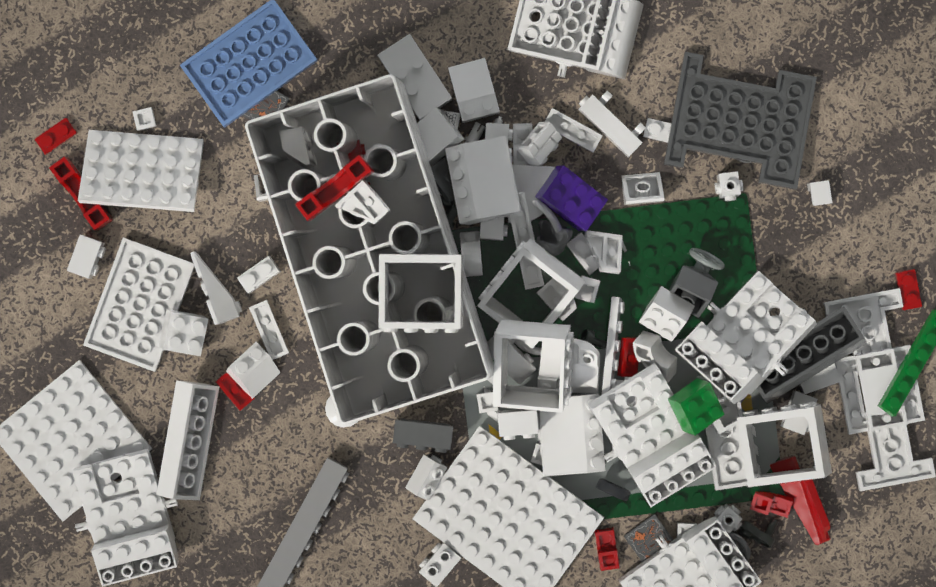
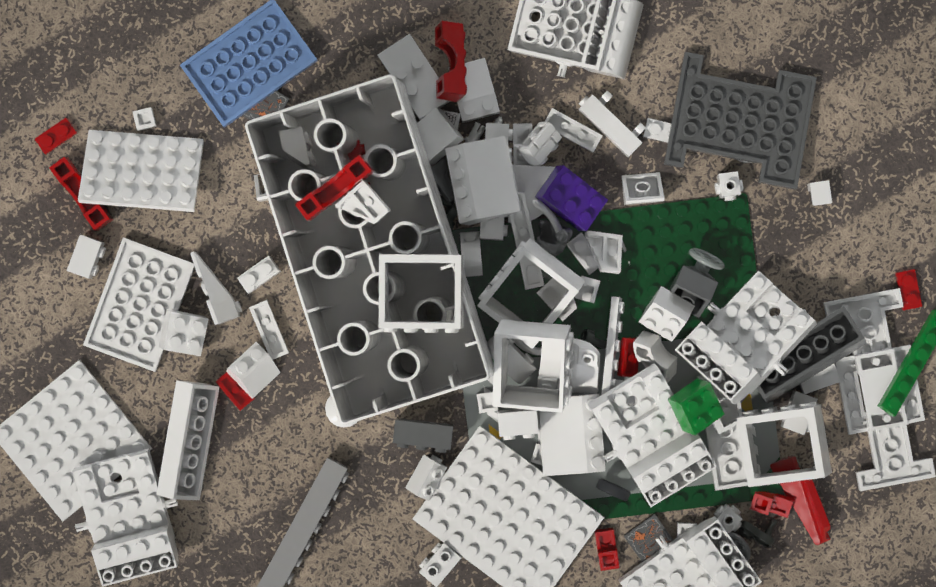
none -> red arch [435,20,467,102]

